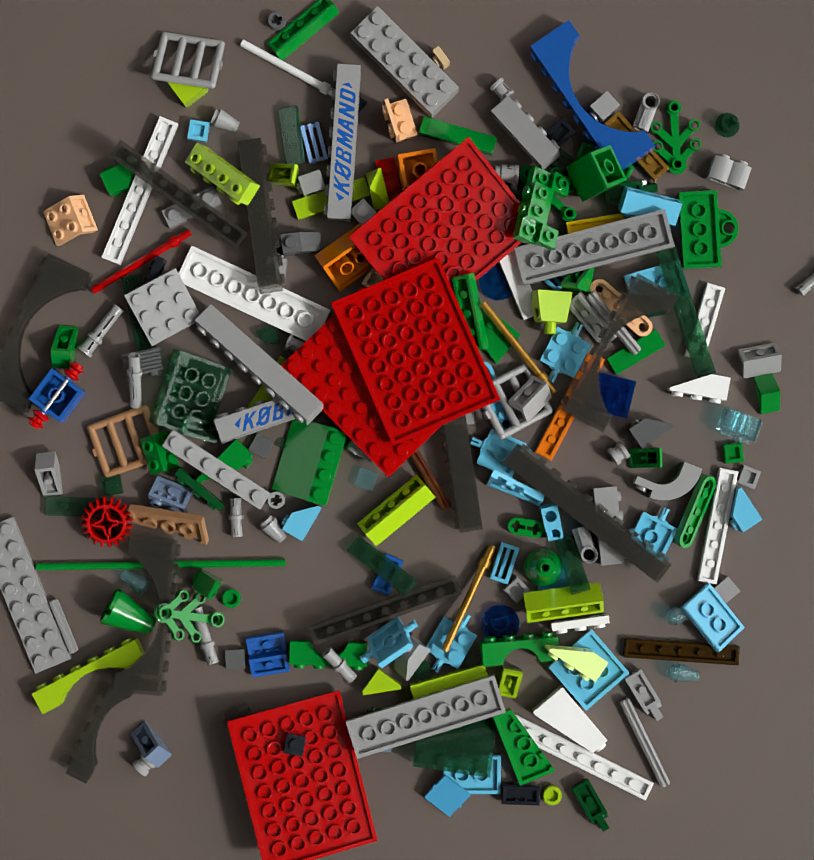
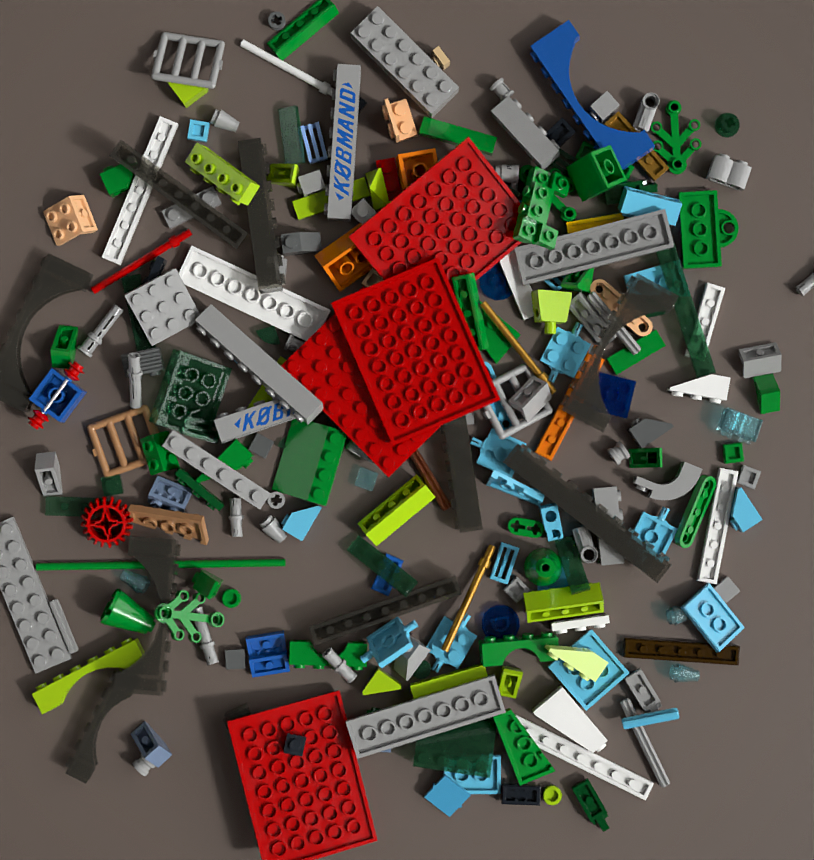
none -> medium azure axle [622,708,679,729]

